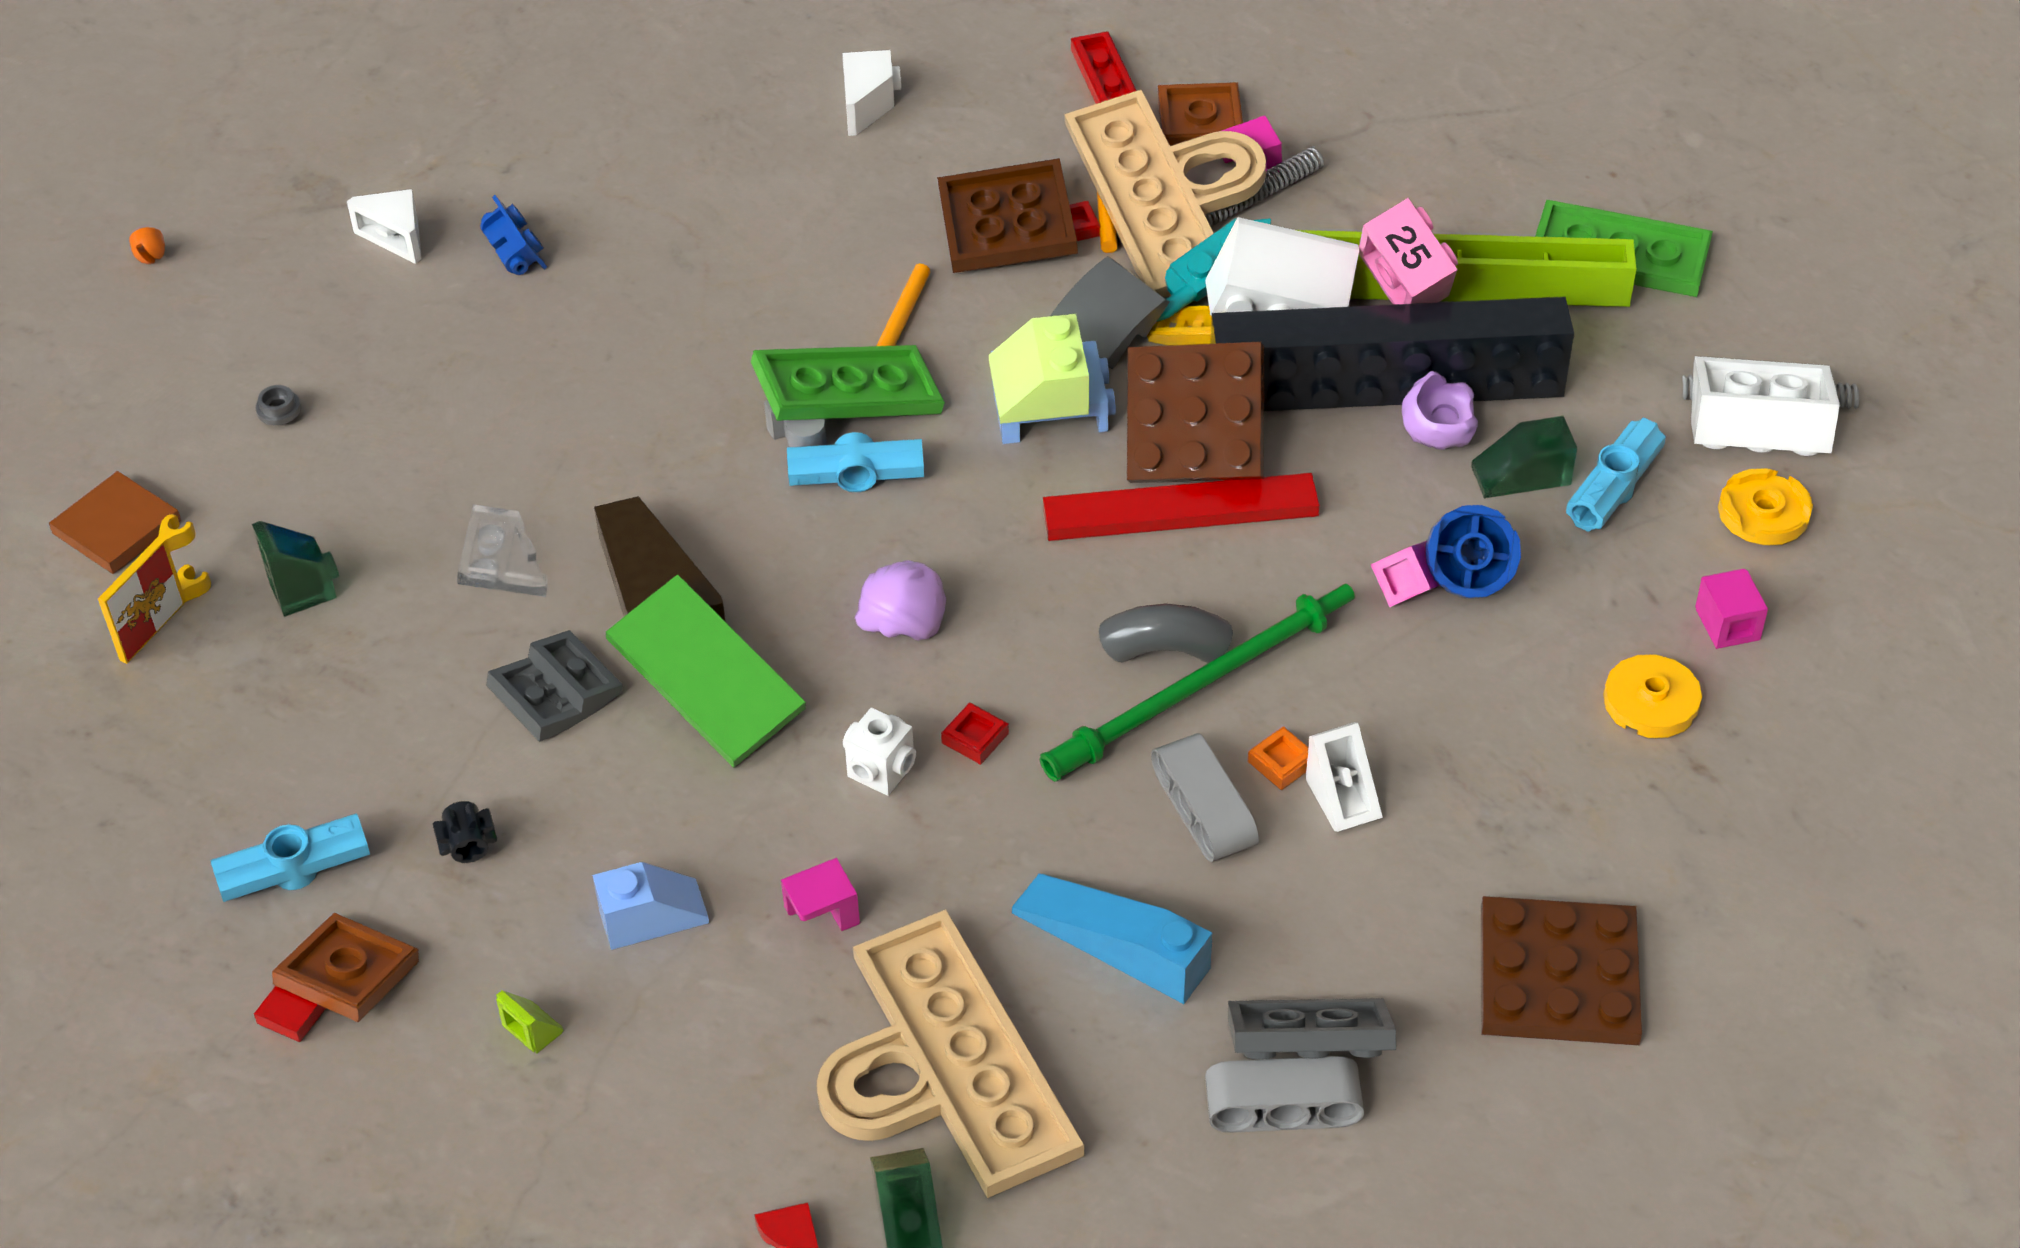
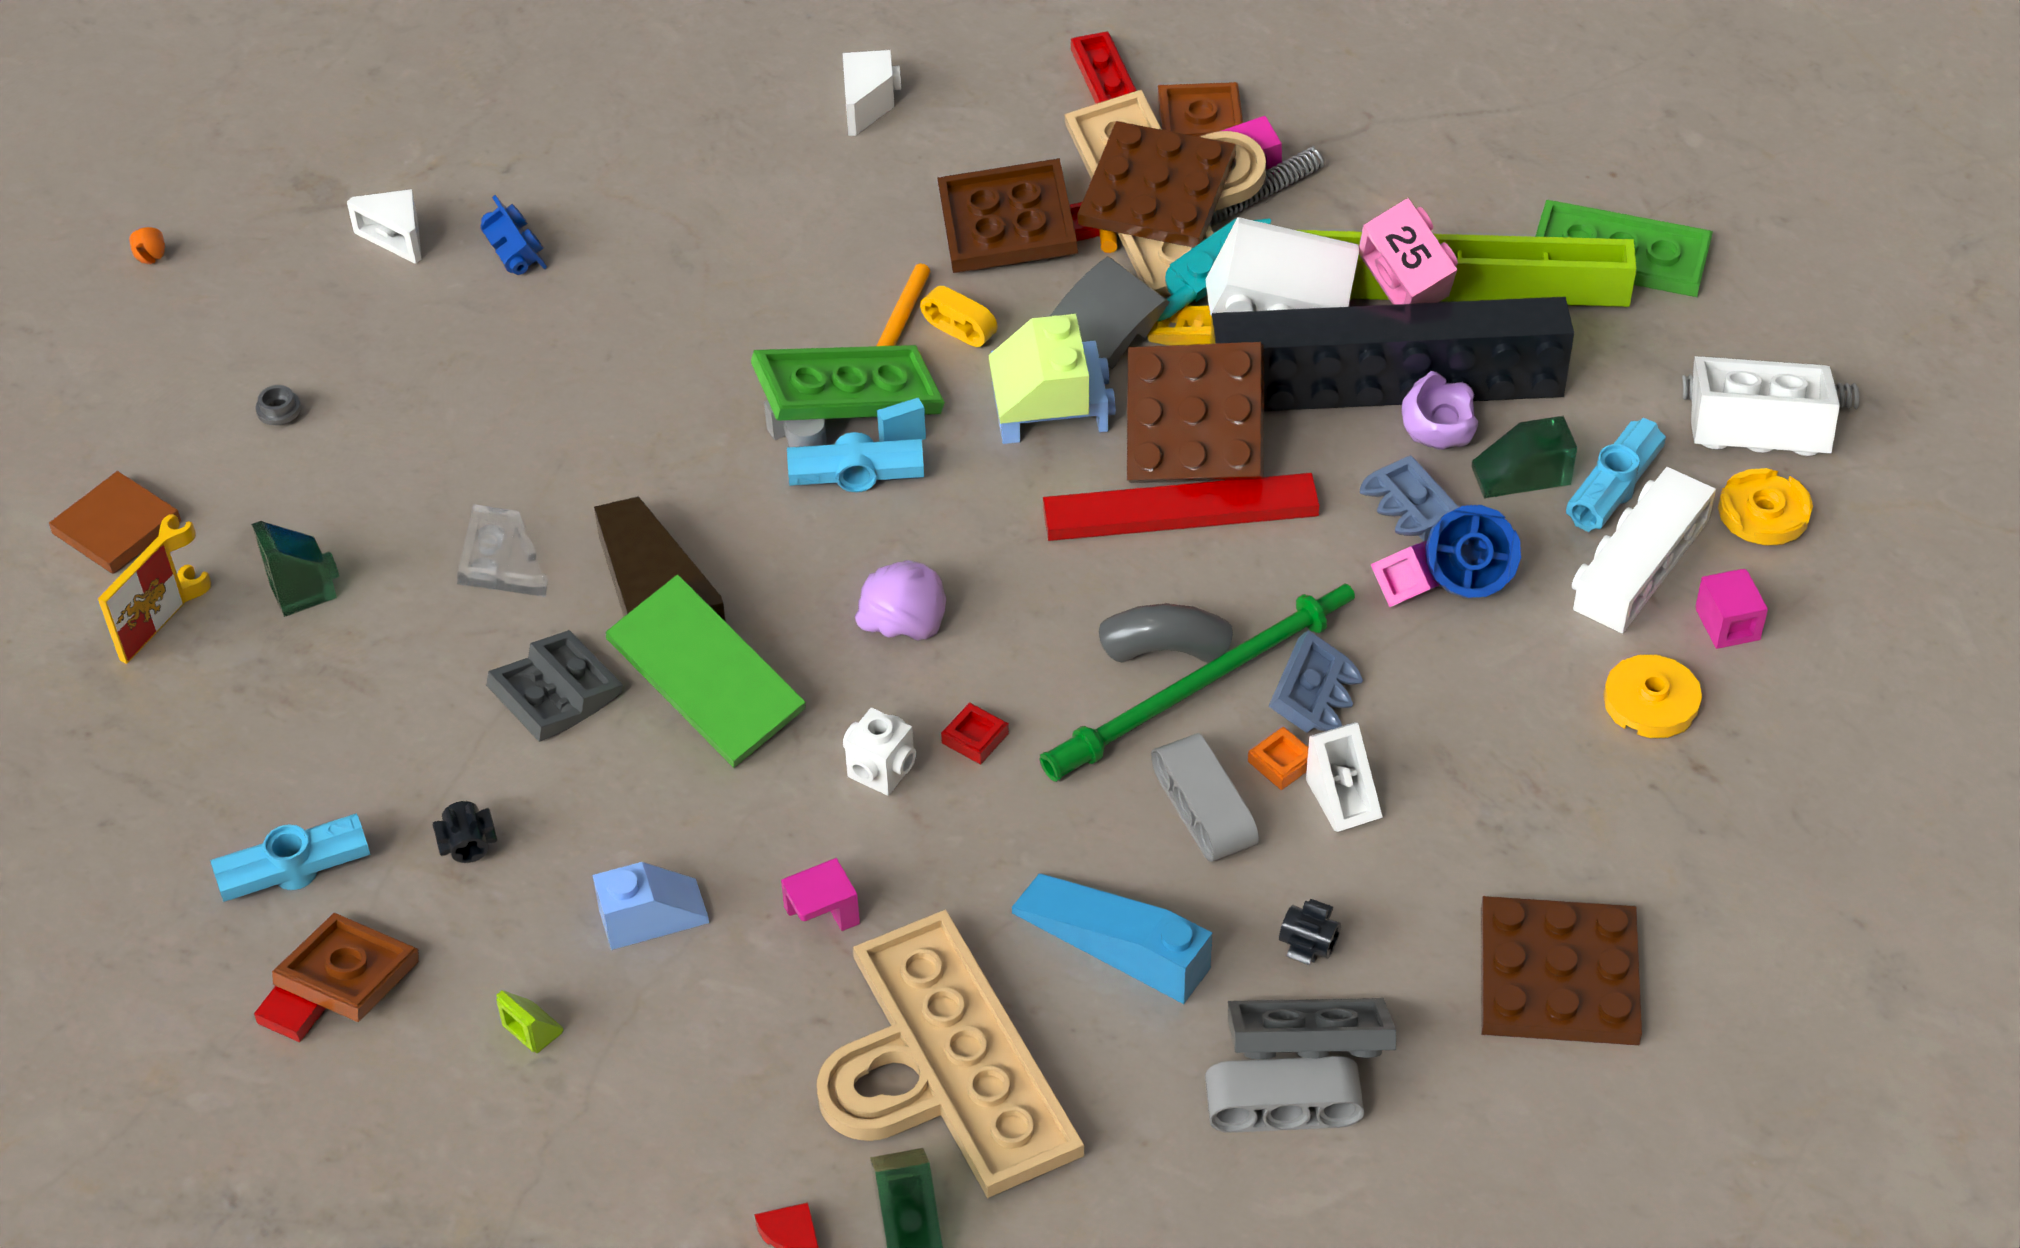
none -> medium azure tile [877,397,926,442]
none -> yellow beam [920,286,998,347]
none -> reddish brown plate [1078,121,1236,248]
none -> sand blue plate [1268,630,1363,733]
none -> black gear [1279,899,1341,965]
none -> sand blue plate [1360,455,1459,541]
none -> white brick [1572,467,1716,634]

